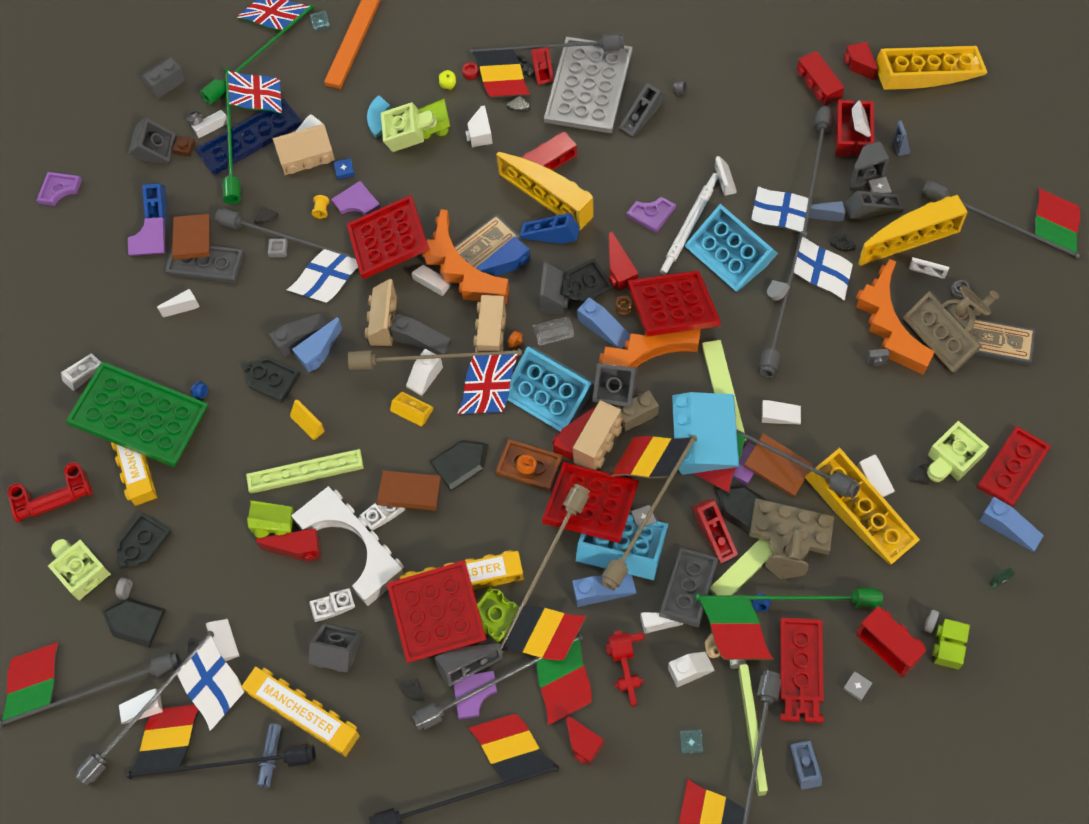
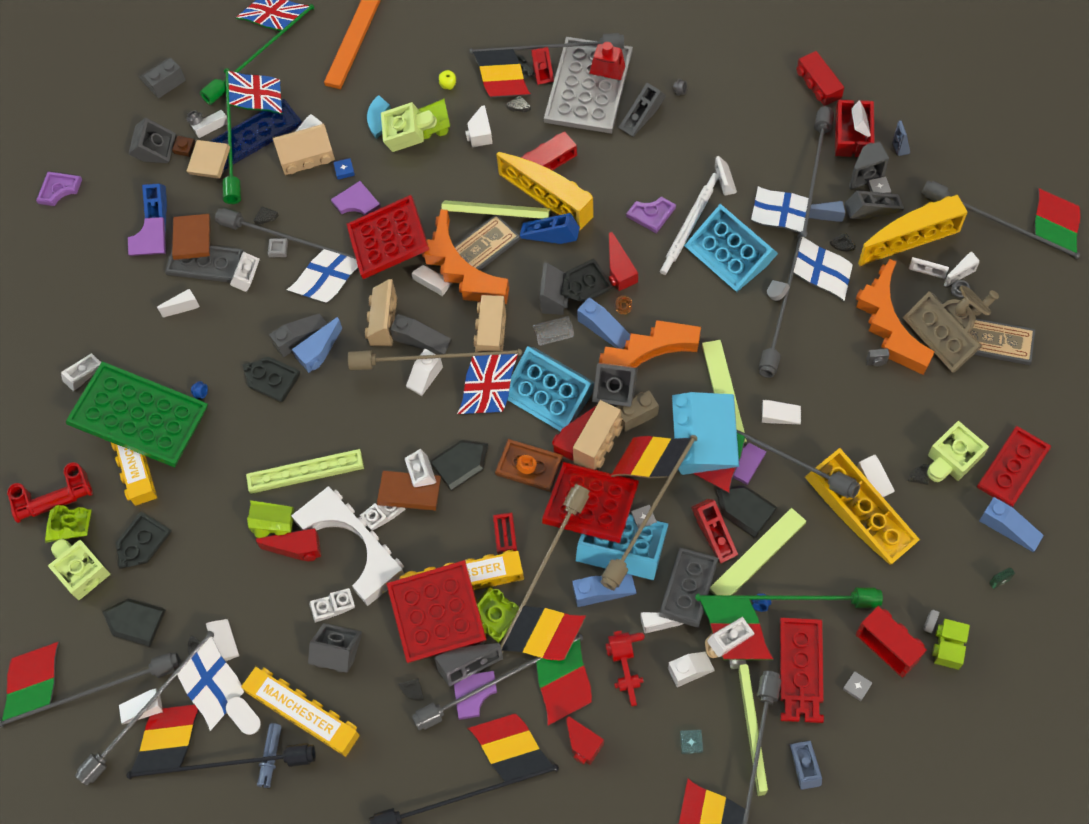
light grey tile [116,577,133,600] -> none
yellow slope [290,399,324,440] -> none
clear light blue tile [310,10,330,31] -> none
yellow bush [311,195,330,219] -> none
yellow slope [390,392,434,426] -> none
red tile [462,62,479,80] -> none
blue slope [476,236,530,276] -> none
orange tile [507,330,523,350] -> none
red plate [627,270,720,337] -> none
dark orange tile [743,433,813,498] -> none
dark tan plate [749,498,834,579] -> none
red slope [843,42,878,80] -> none
yellow slope [875,46,987,90] -> none
none -> lime slope [45,505,92,543]
none -> tan tile [187,140,230,179]
none -> white tile [226,697,261,735]
none -> white slope [230,252,260,292]
none -> white slope [404,449,436,487]
none -> yellowish green tile [442,200,551,219]
none -> red tile [493,513,517,554]
none -> red torso [589,42,626,80]
none -> white slope [707,617,755,657]
none -> white slope [944,252,979,287]

